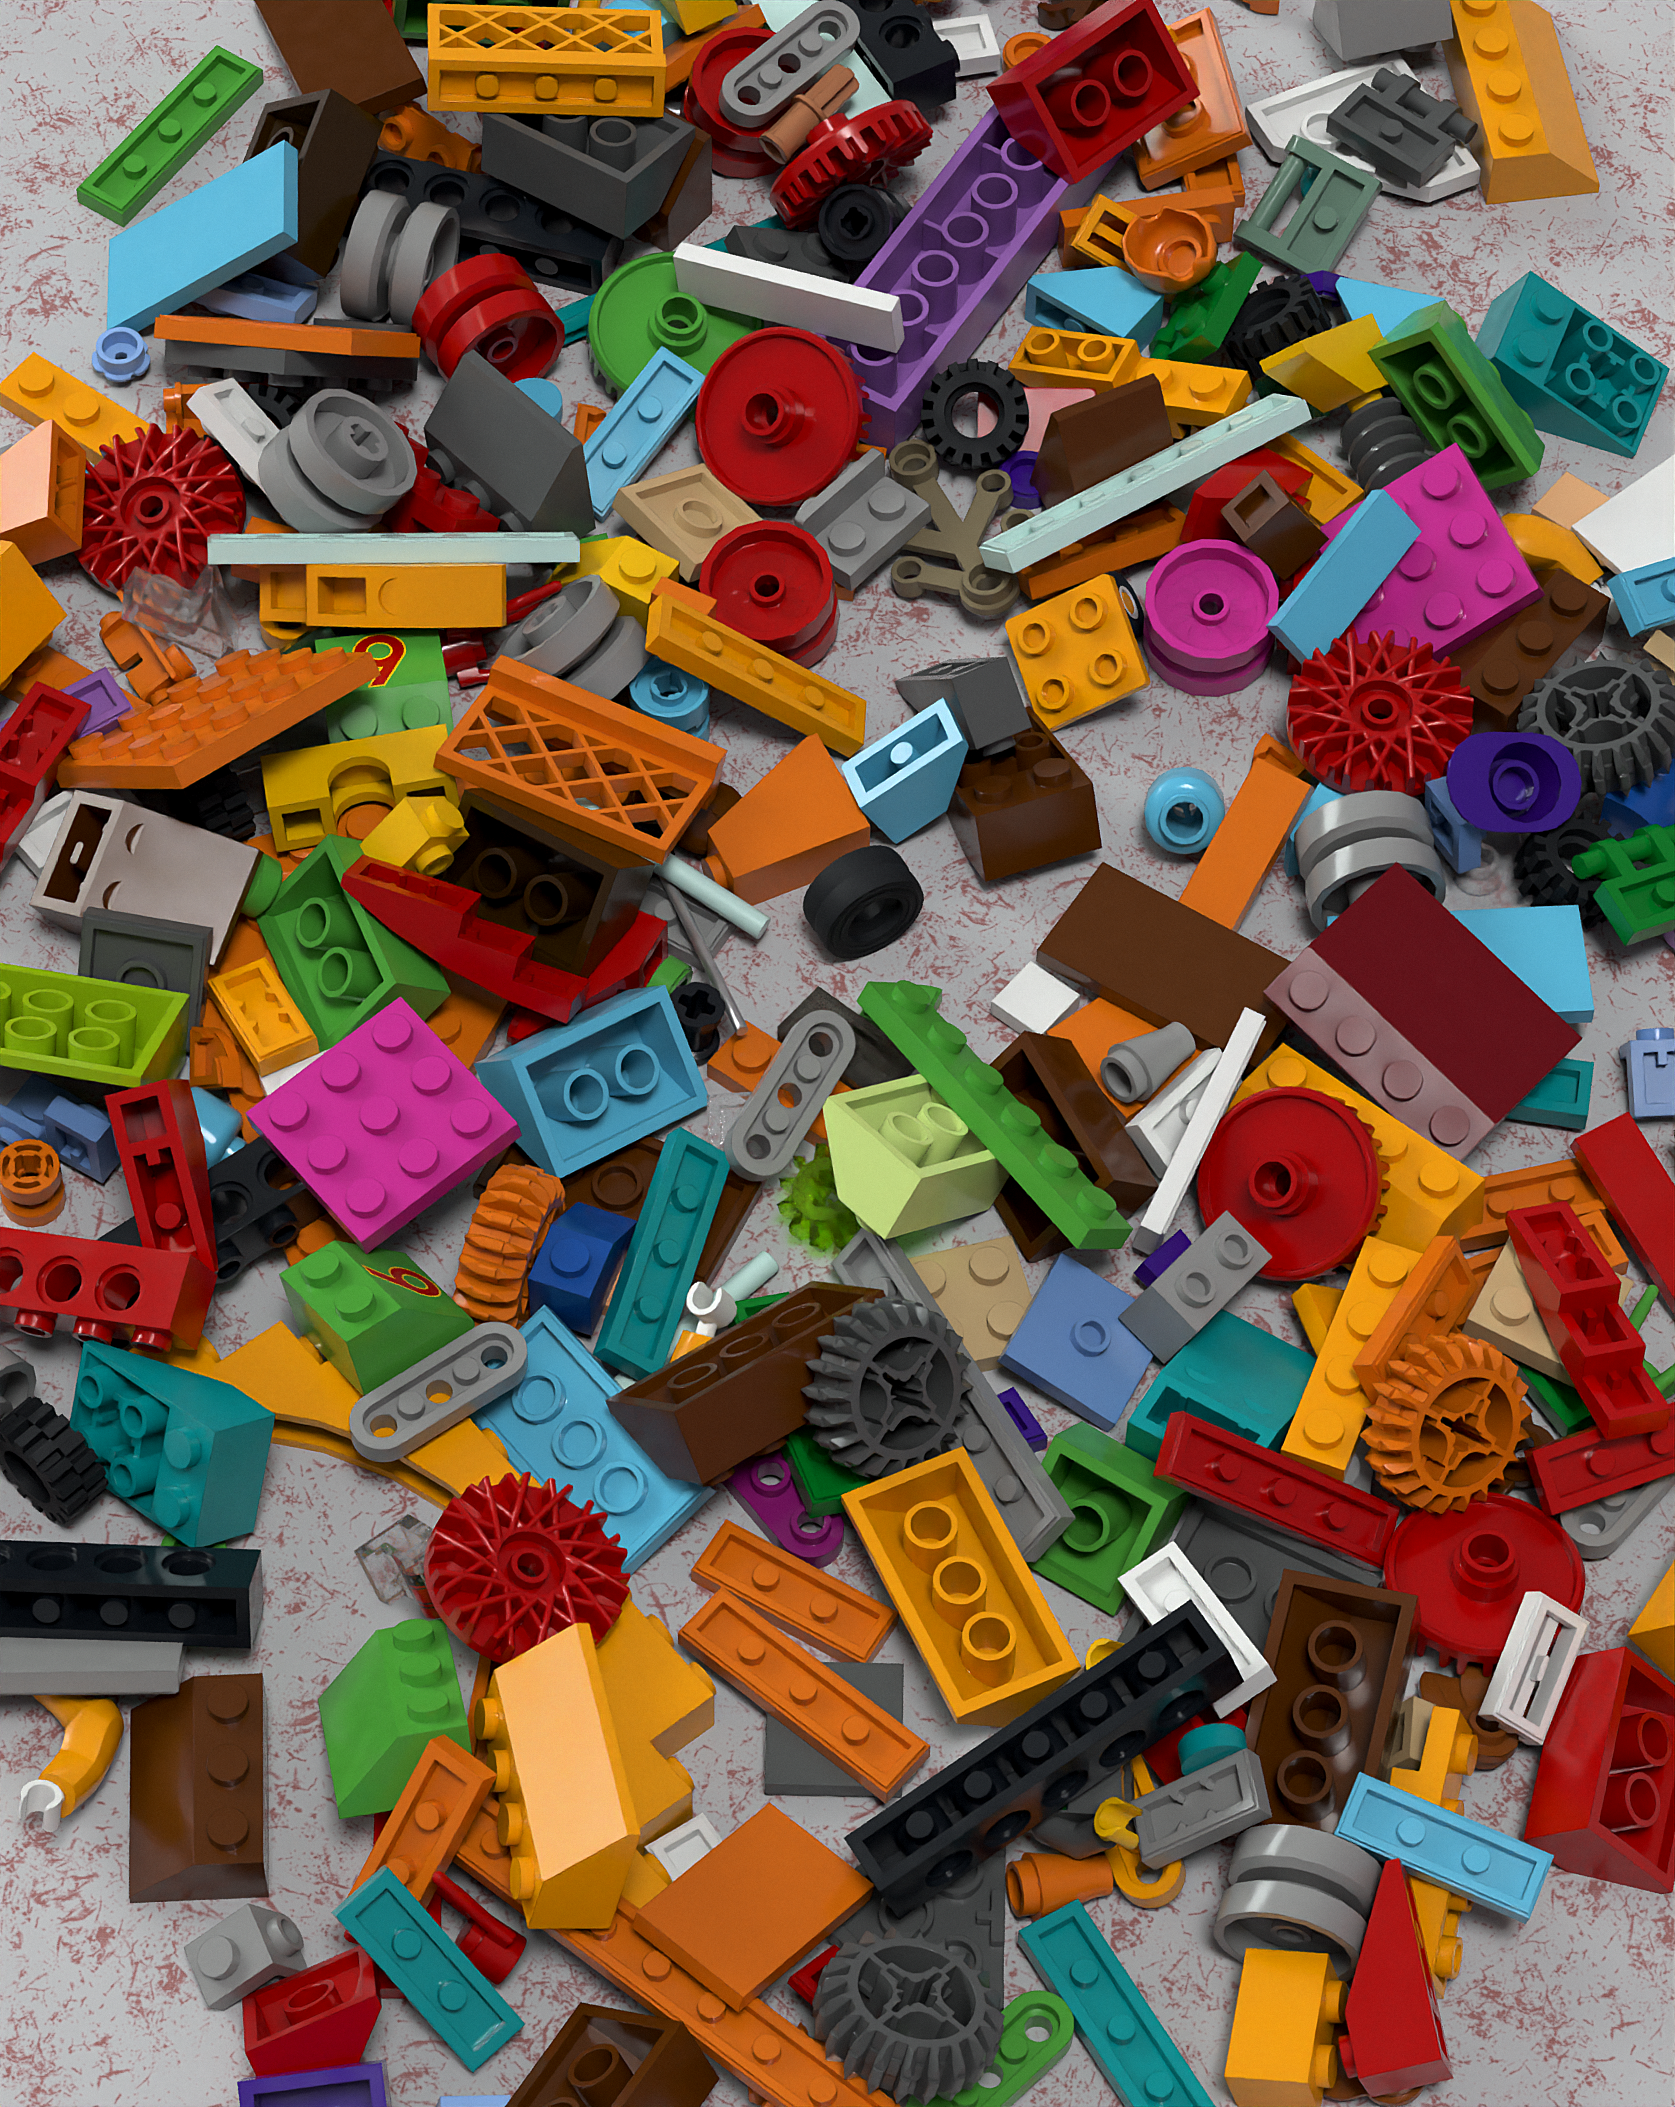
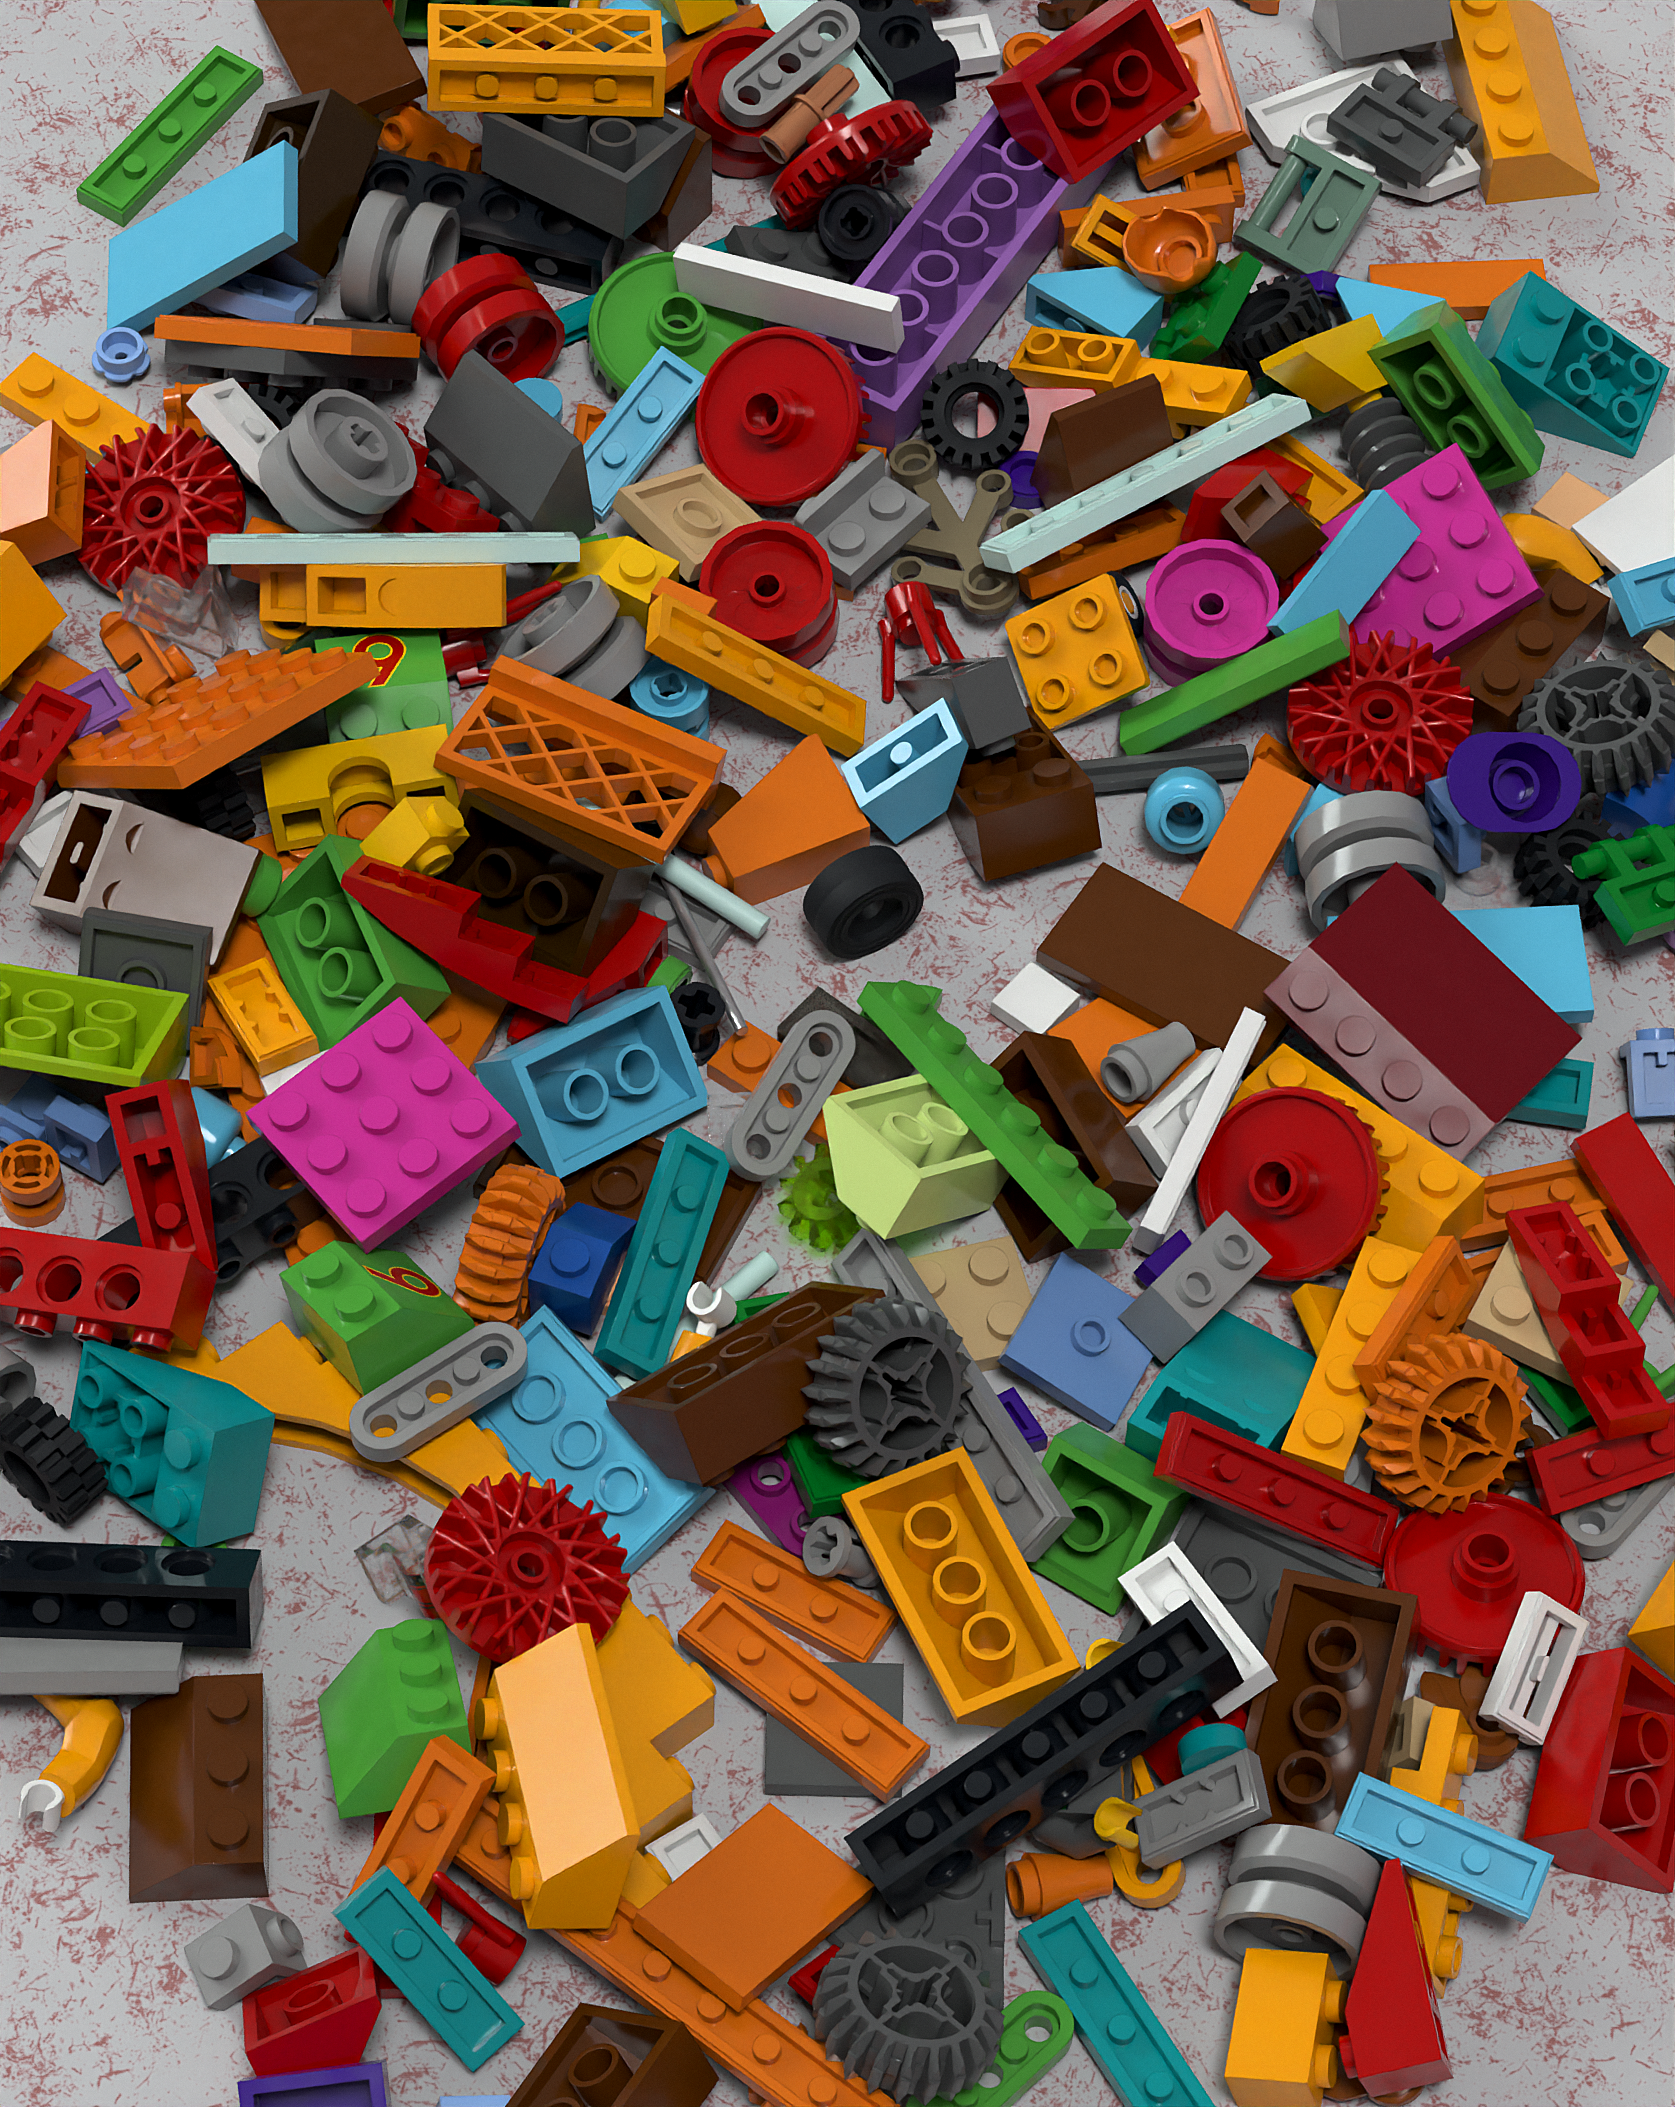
none -> light grey bush [803,1516,882,1588]
none -> red plant [878,581,965,703]
none -> dark grey axle [1075,744,1249,793]
none -> bright green tile [1120,609,1350,756]
none -> orange tile [1367,259,1546,320]

